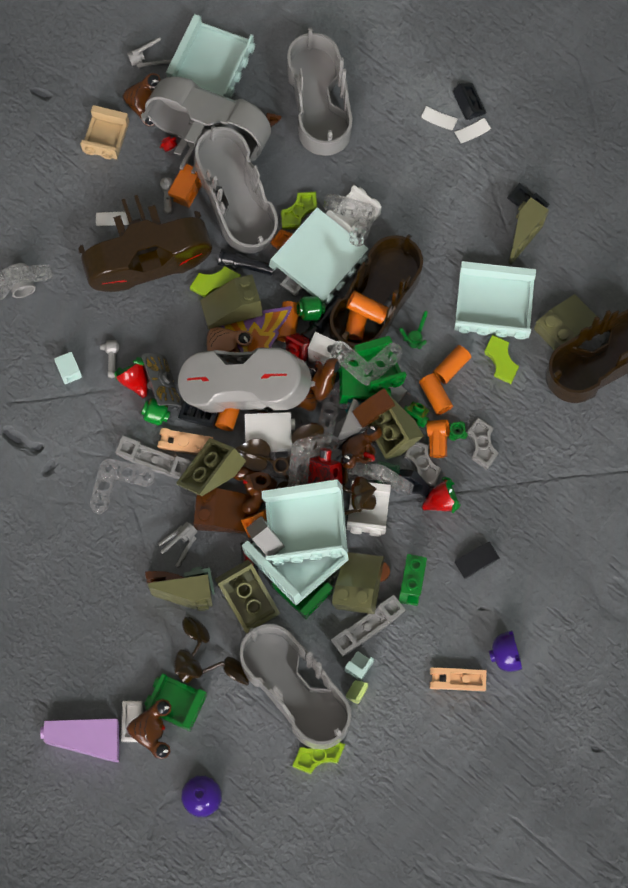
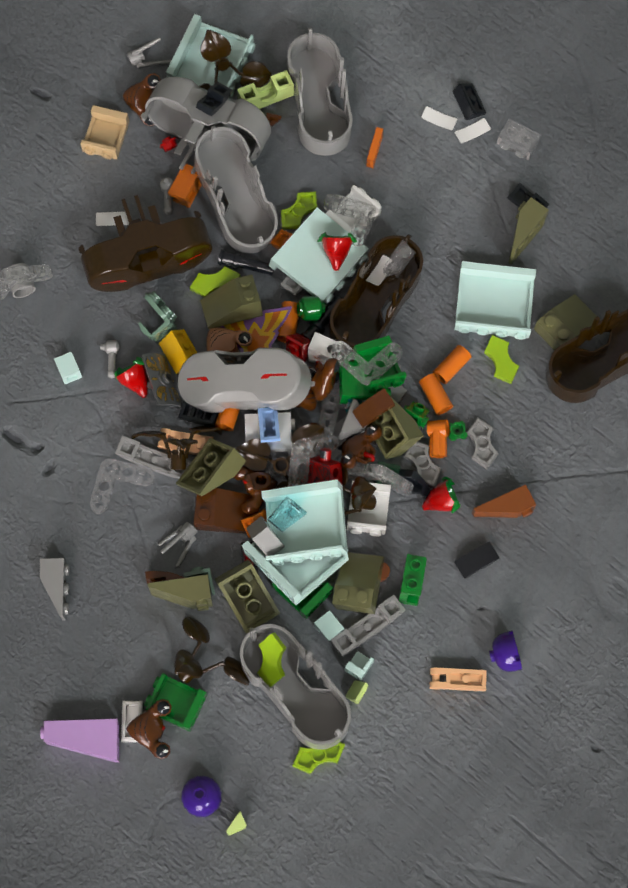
green head [141,398,170,426] -> none
orange pin [345,310,367,341] -> none
orange pin [346,291,389,324] -> none
green plant [399,311,428,350] -> none
none -> light grey slope [40,558,70,620]
none -> dark brown plant [131,426,222,470]
none -> sand green piece [139,291,177,342]
none -> yellow panel [159,329,198,374]
none -> black slope [196,82,233,117]
none -> dark brown plant [199,30,272,90]
none -> yellowish green slope [226,811,247,836]
none -> yellowish green arch [237,70,294,109]
none -> lime tile [257,632,287,688]
none -> light blue slope [258,407,280,443]
none -> clear light blue slope [268,496,307,532]
none -> light aqua panel [314,610,344,641]
none -> red hat [317,232,357,271]
none -> orange tile [366,127,383,168]
none -> white sticker [366,255,395,286]
none -> clear hinge [383,240,415,278]
none -> dark orange slope [472,484,536,518]
none -> clear brick [497,119,541,160]

